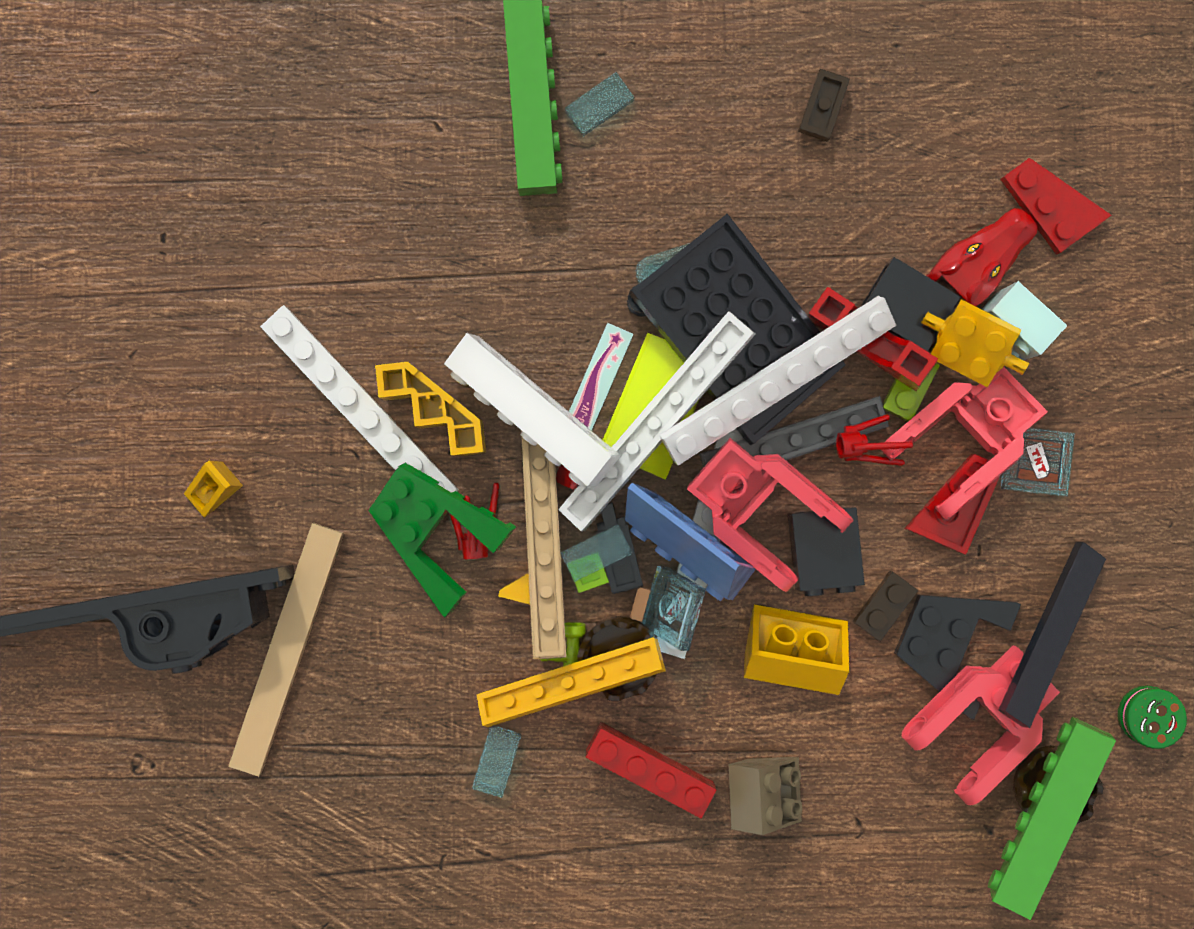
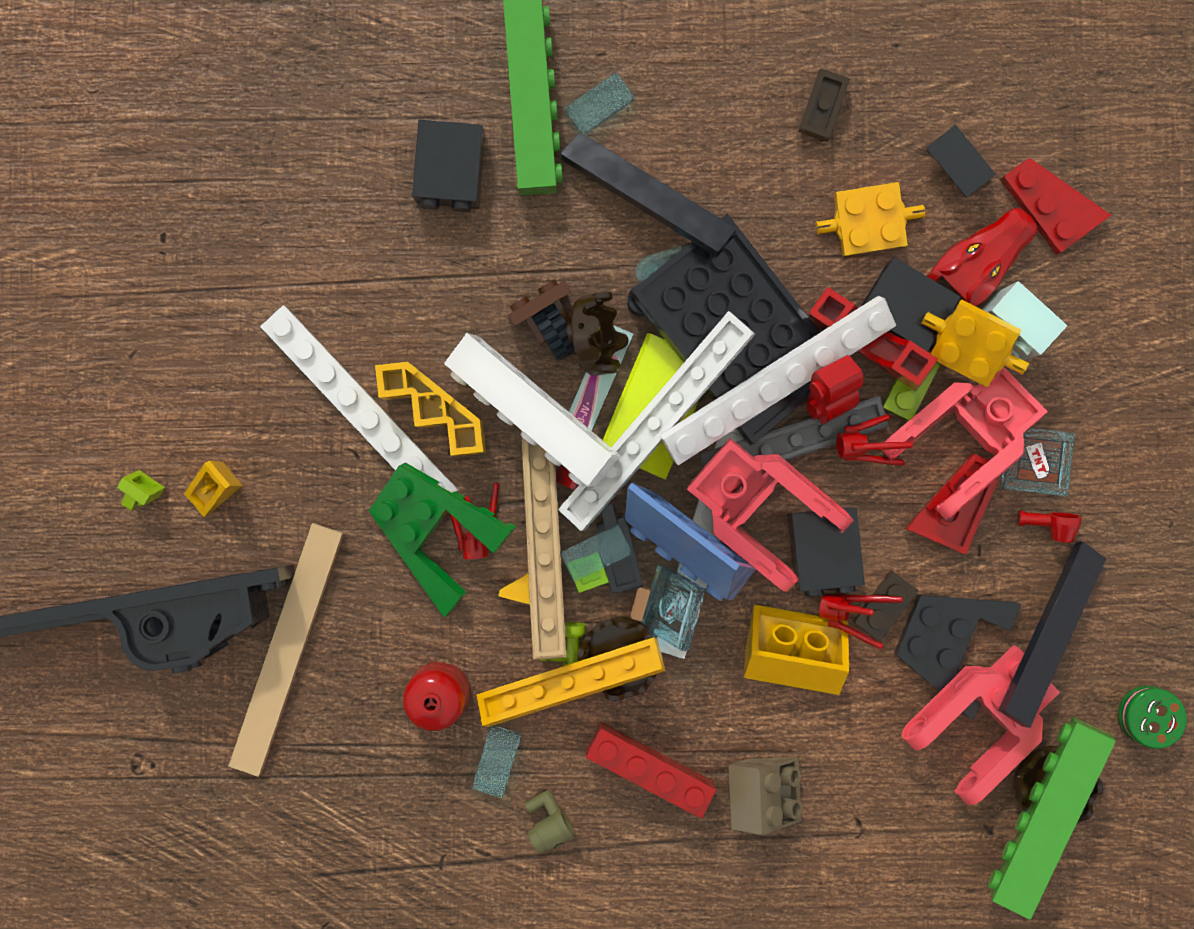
none -> lime tile [117,470,165,511]
none -> red cylinder [403,662,471,731]
none -> black brick [412,120,485,212]
none -> plate [508,279,575,361]
none -> olive piece [525,791,576,854]
none -> black tile [561,132,737,257]
none -> dark brown plate [567,292,629,376]
none -> red brick [806,355,863,425]
none -> yellow plate [815,182,925,257]
none -> red plant [819,593,903,649]
none -> black hinge [926,124,996,198]
none -> red bar [1017,510,1082,543]

